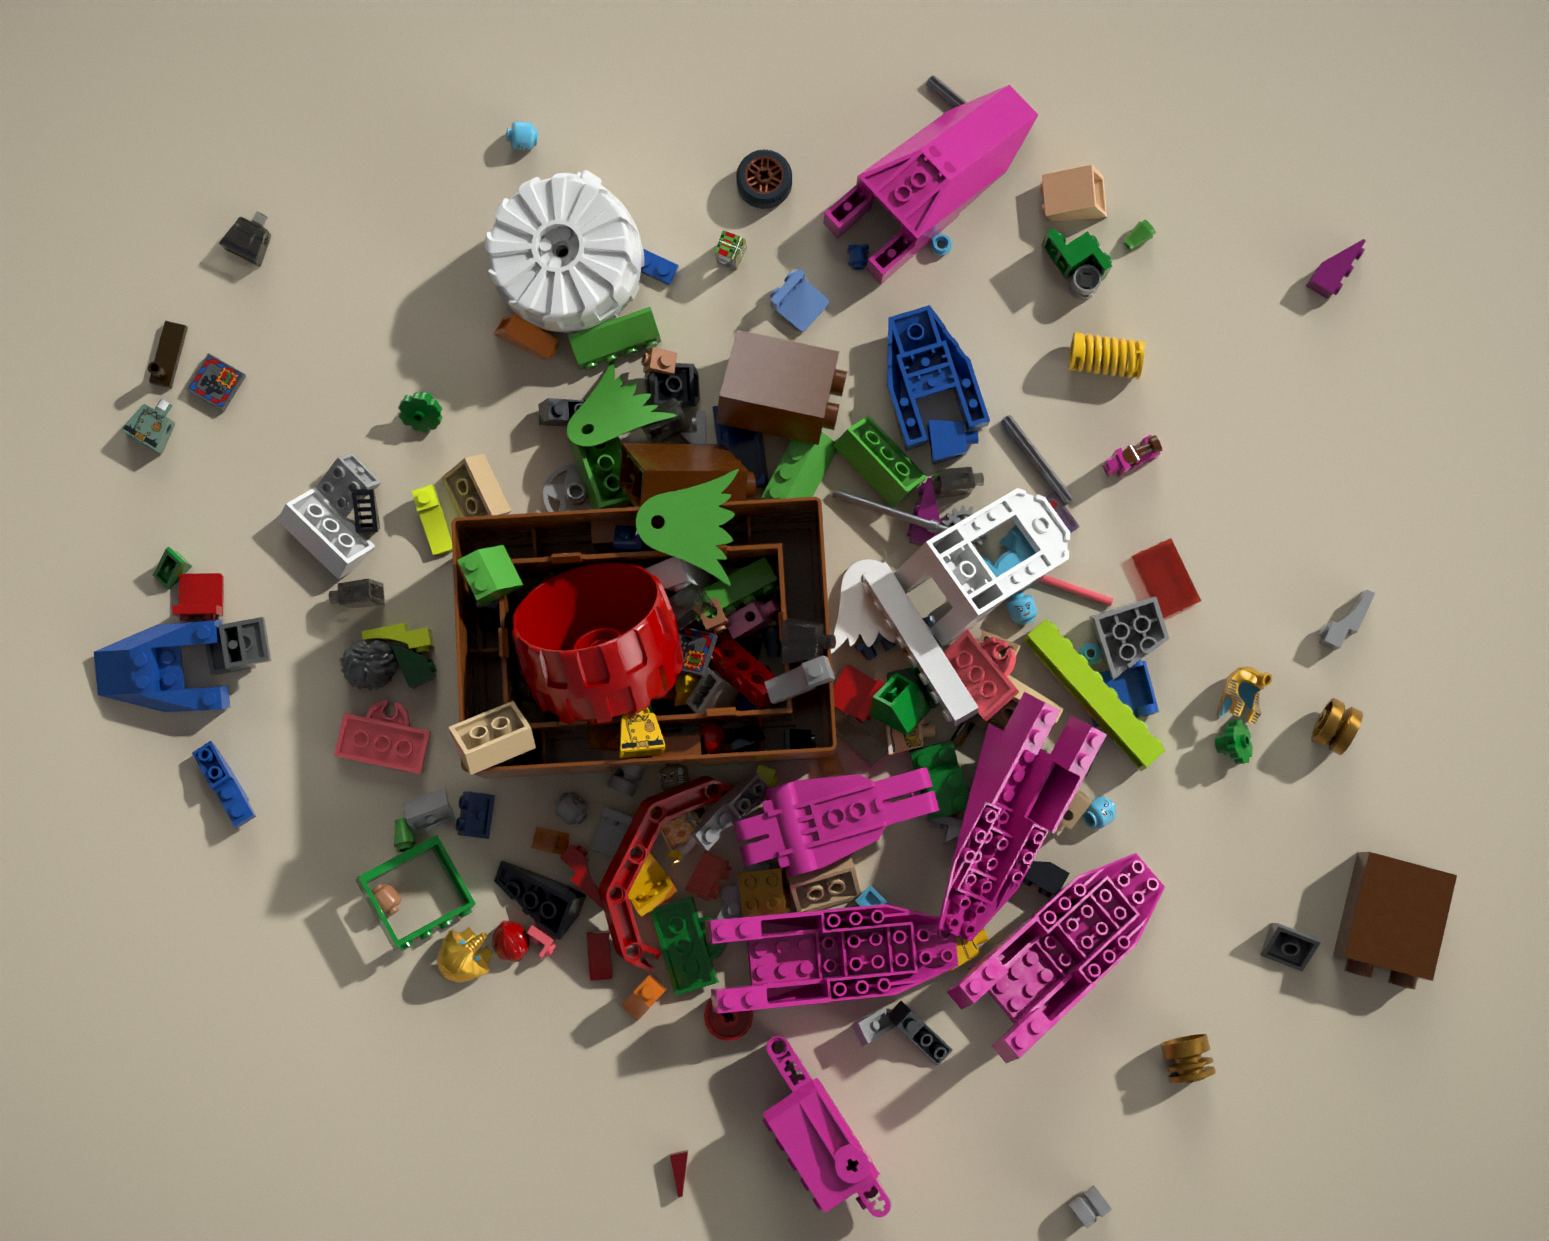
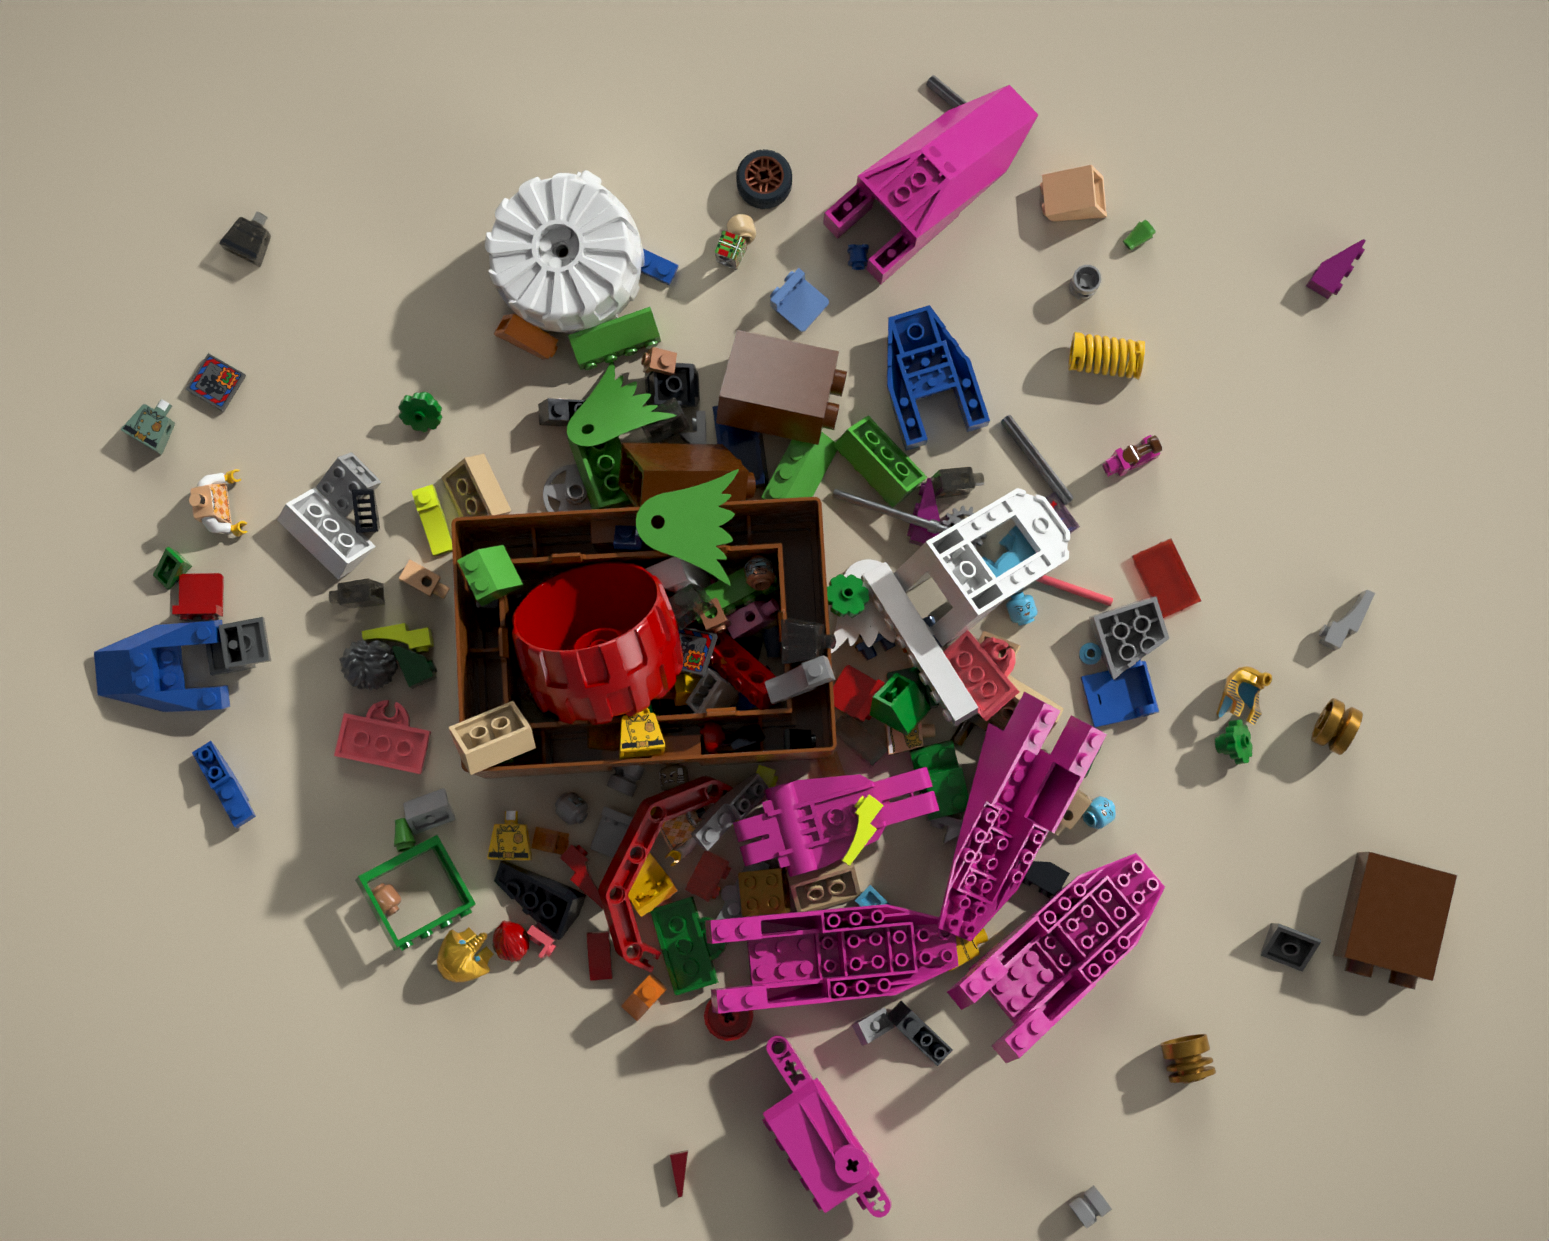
dark brown piece [148,321,188,388] -> none
dark blue bracket [456,791,495,839] -> none
medium azure head [506,121,538,150] -> none
blue torso [927,420,979,465] -> none
medium azure plate [930,234,952,256] -> none
lime brick [1023,619,1166,771] -> none
green bracket [1042,228,1112,281] -> none
none -> torso [189,469,247,537]
none -> light nougat torso [399,559,450,599]
none -> yellow torso [487,811,532,861]
none -> tan head [727,214,756,246]
none -> head [744,555,775,590]
none -> green plant [827,574,869,618]
none -> neon yellow slope [841,794,884,866]

